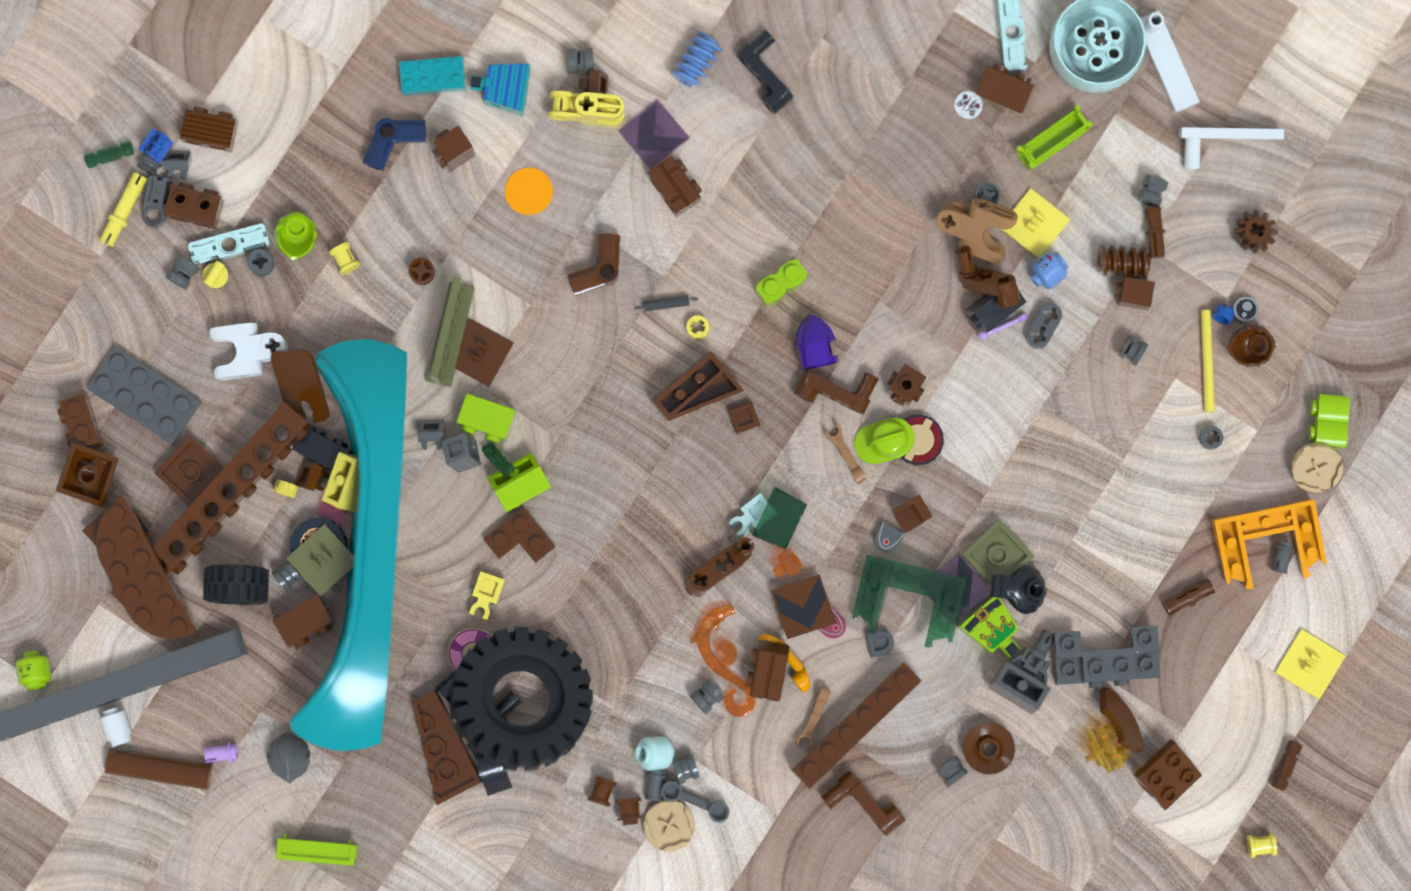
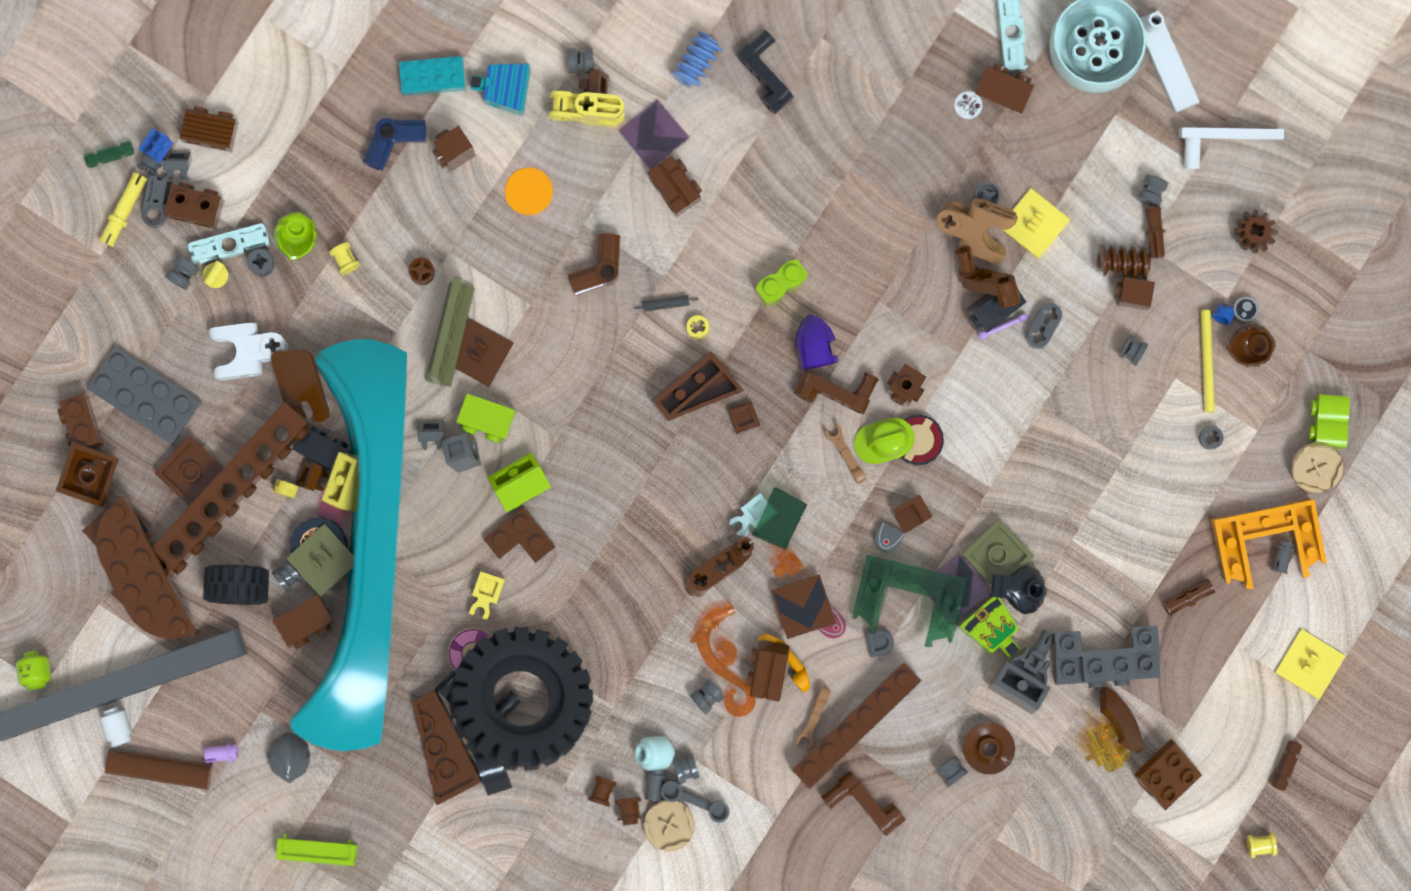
clear green axle [481,442,515,476] -> none
lime container [1015,105,1093,172] -> none
medium blue head [1029,251,1069,289] -> none

